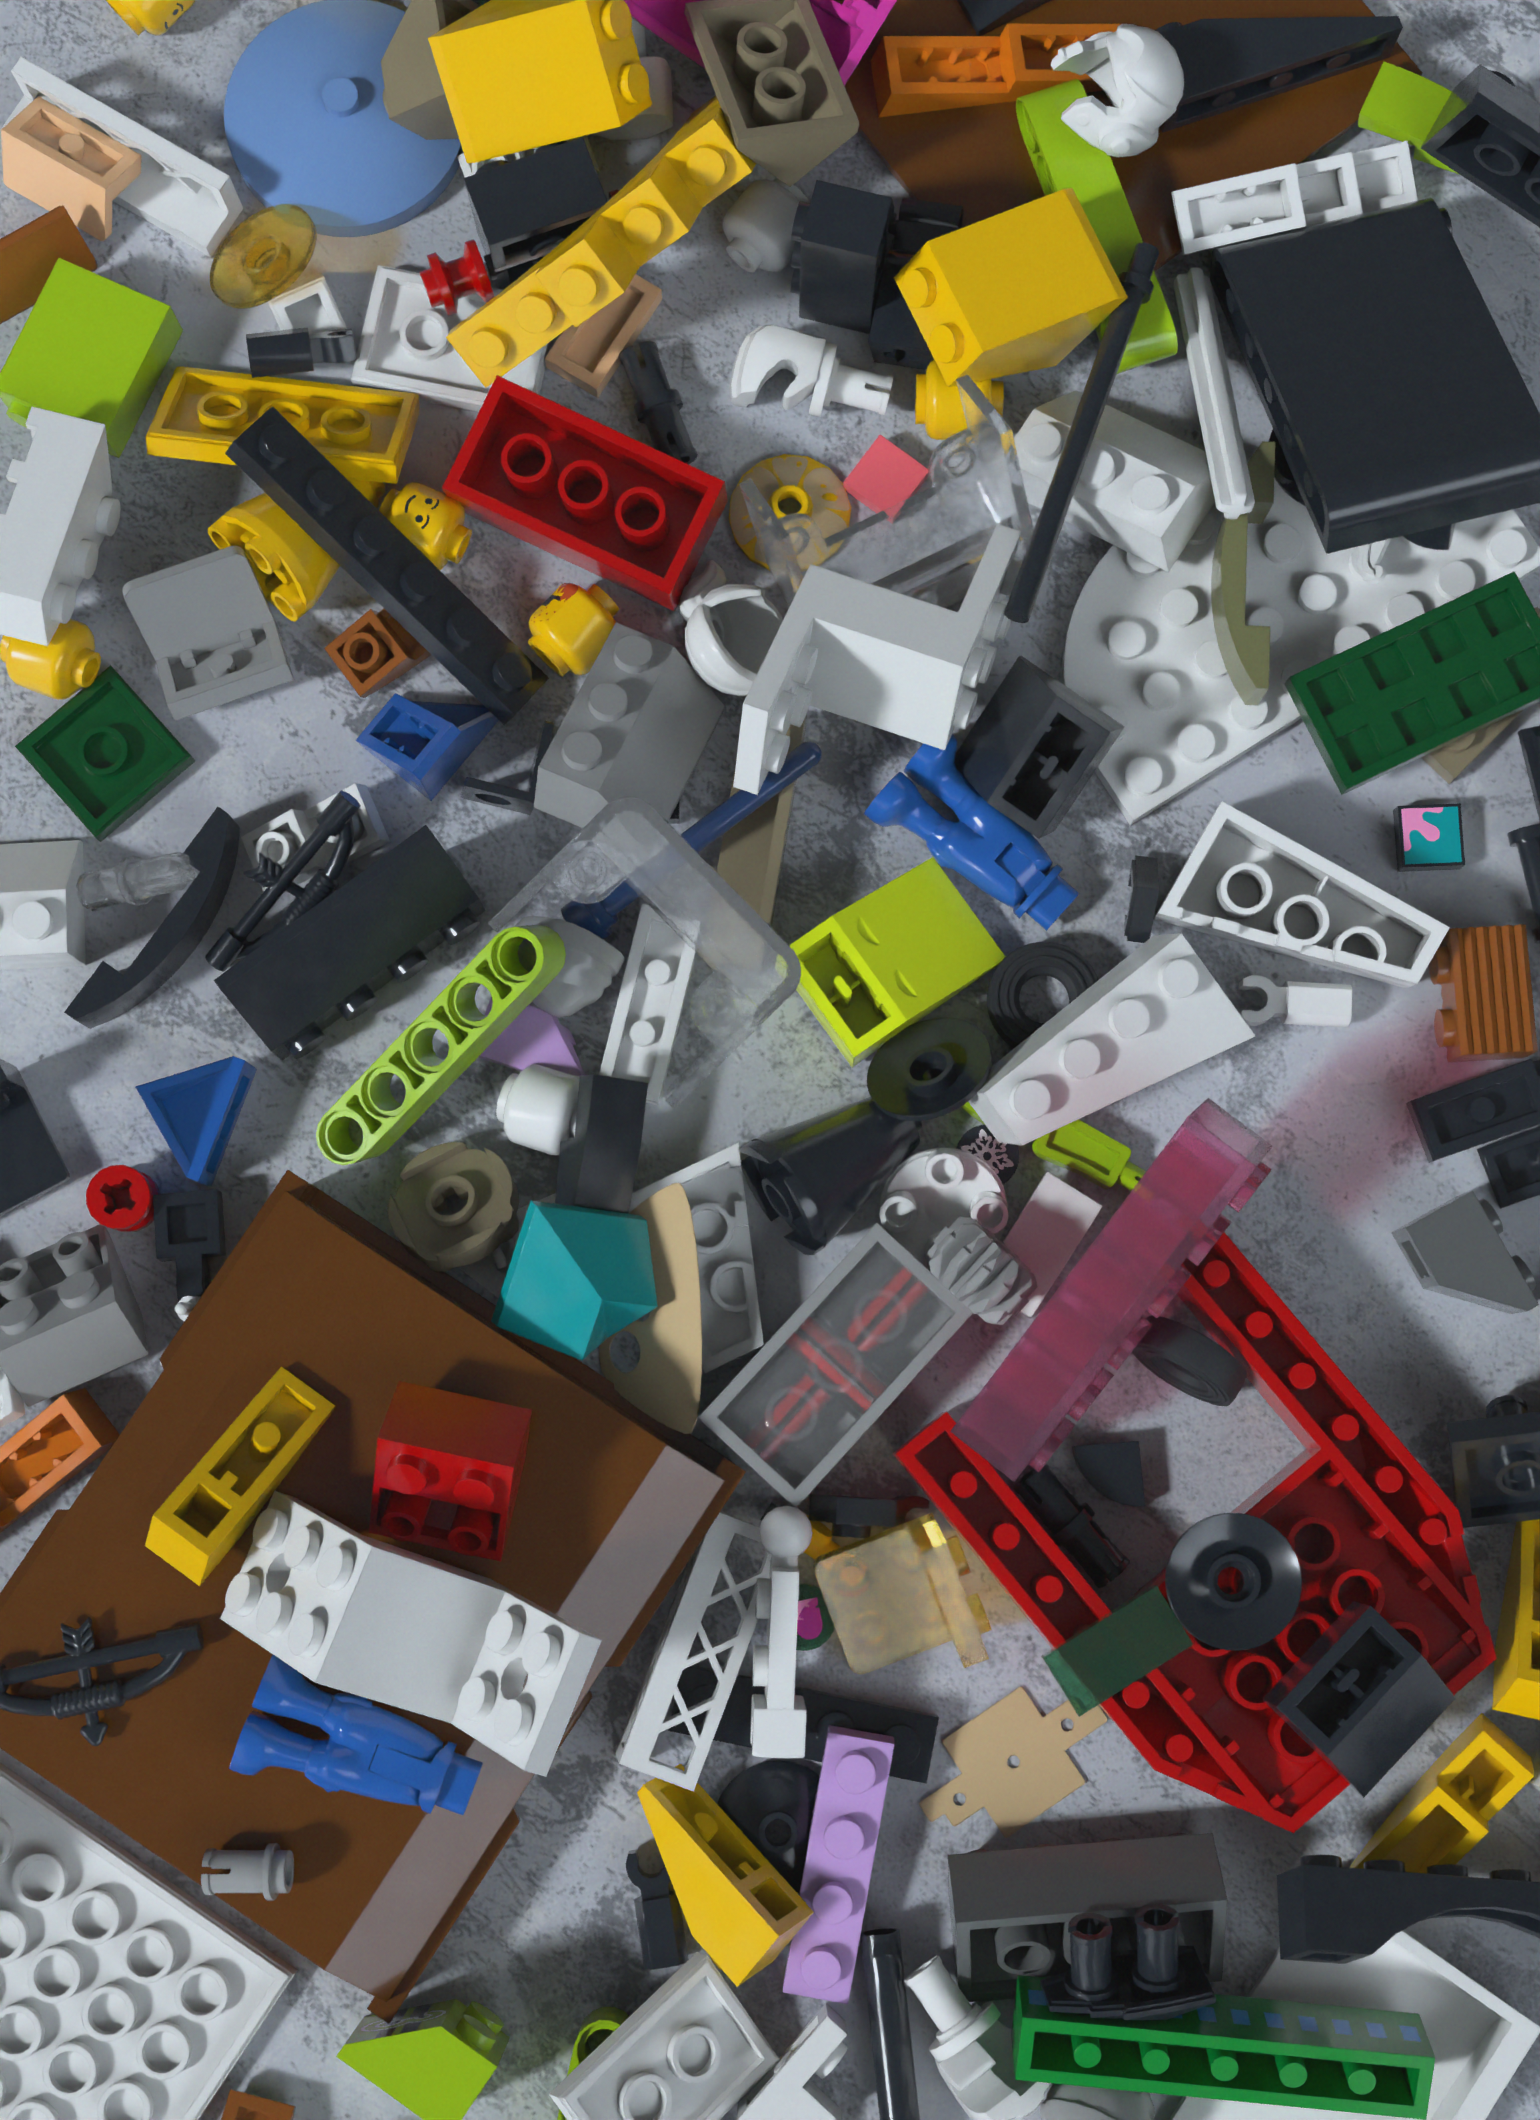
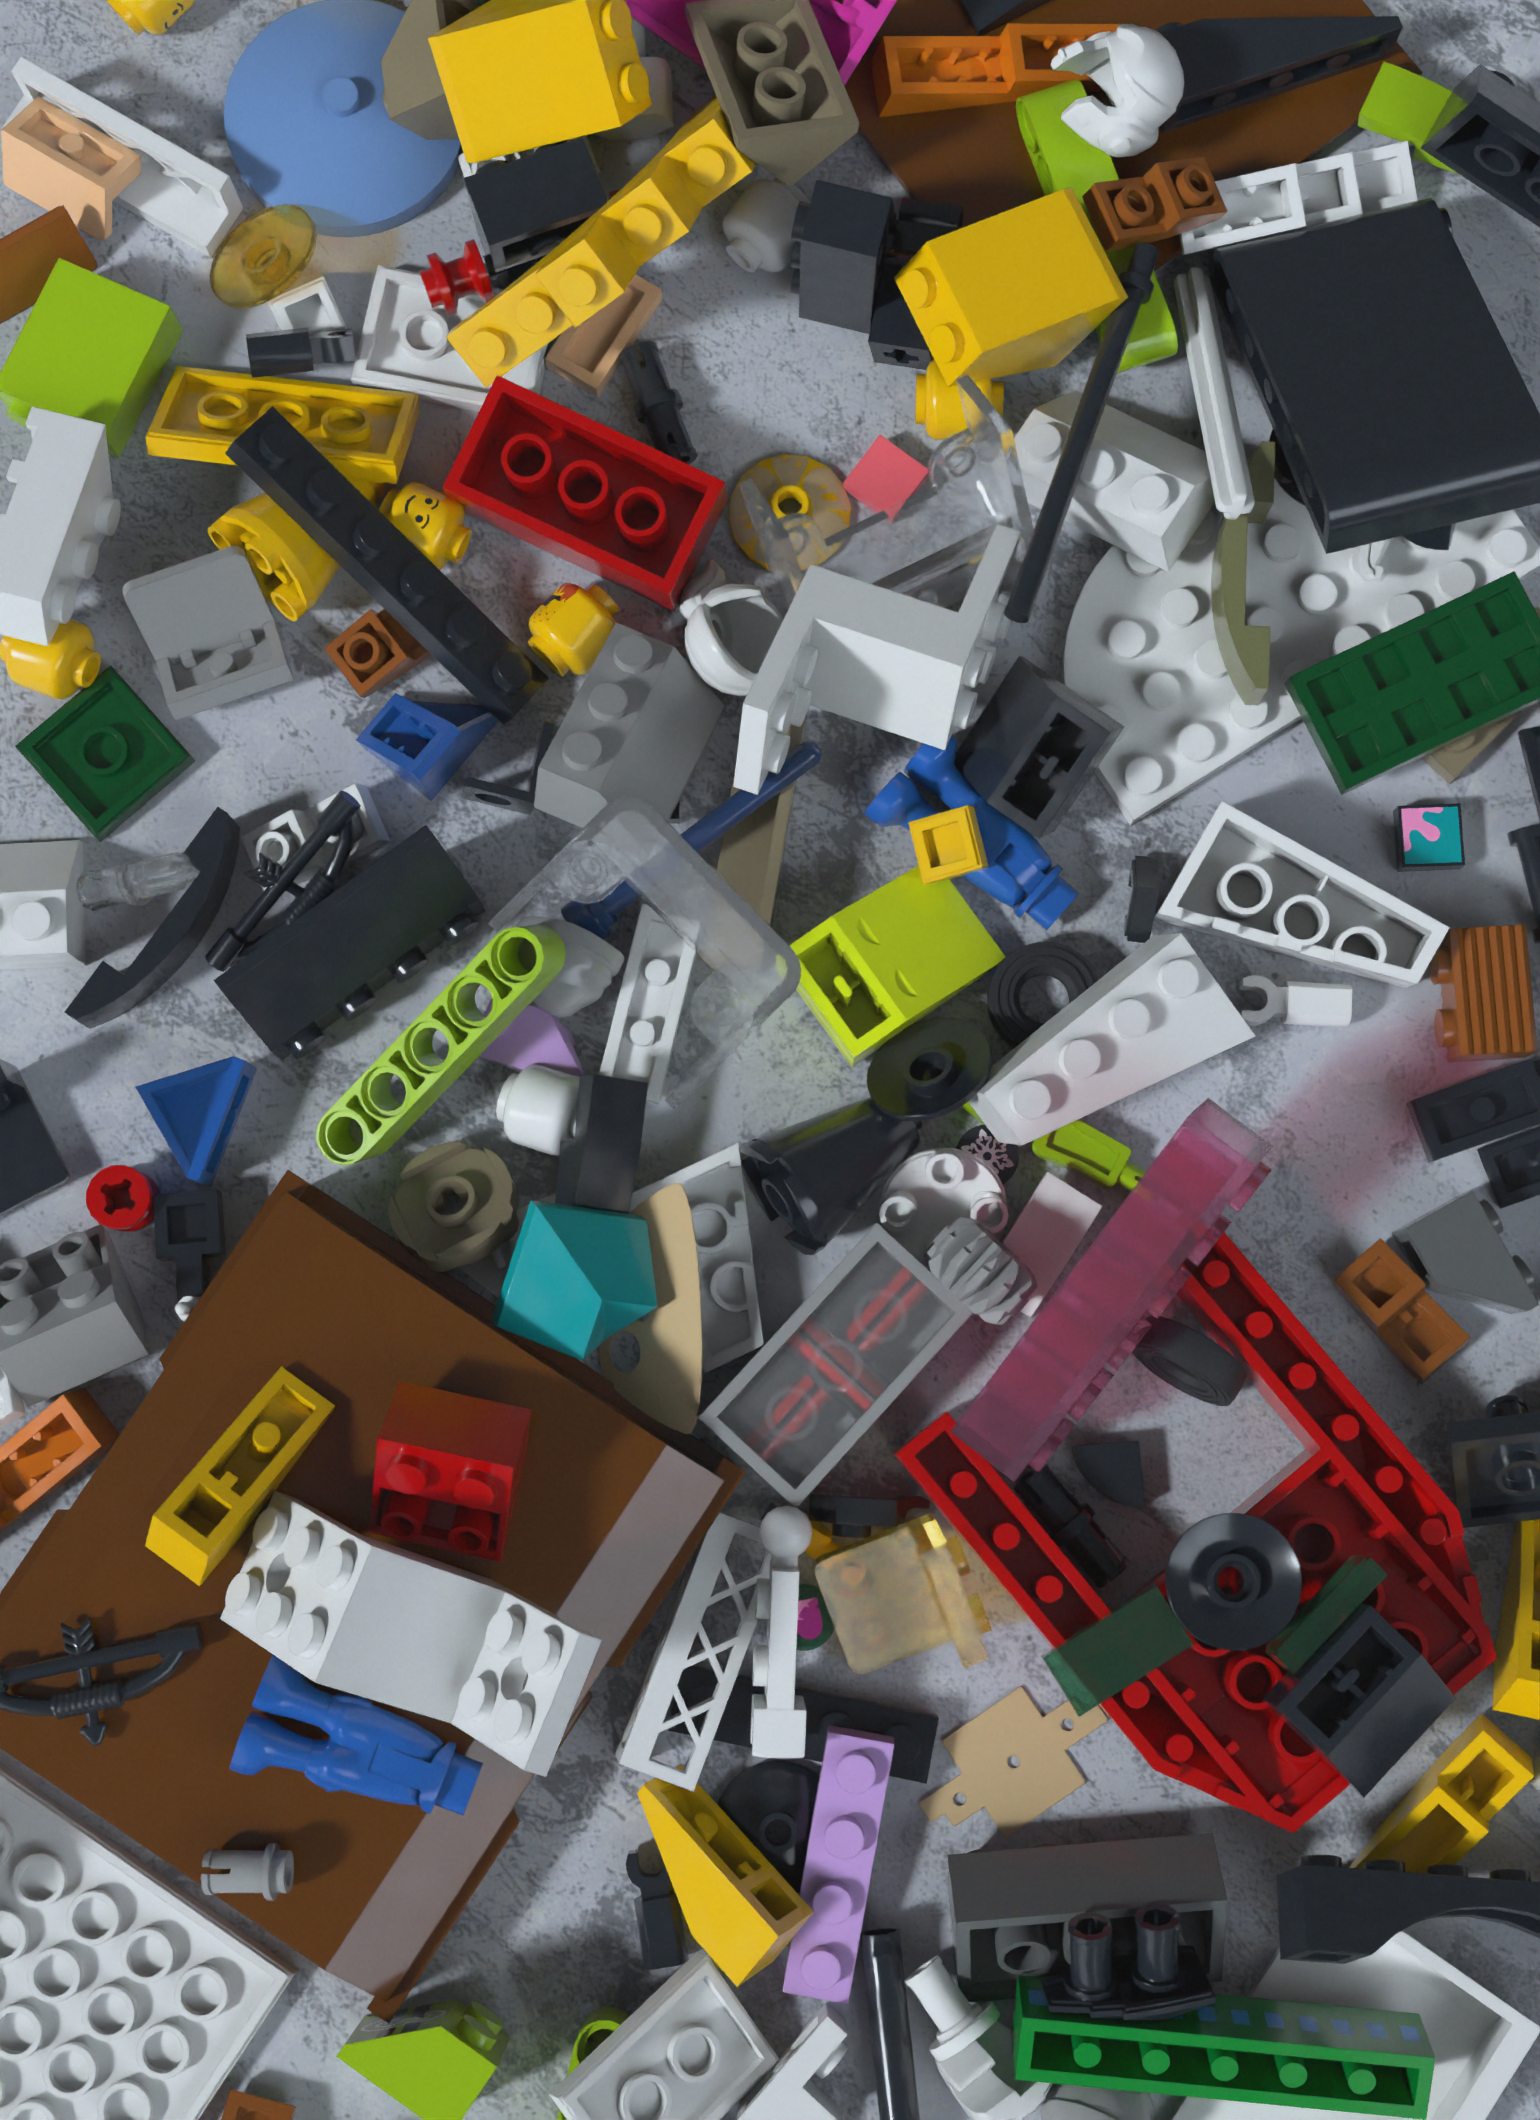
white piece [729,325,894,417] -> none
none -> yellow tile [908,805,989,884]
none -> dark orange slope [1082,157,1228,252]
none -> clear green tile [1265,1555,1388,1674]
none -> dark orange slope [1333,1238,1471,1385]

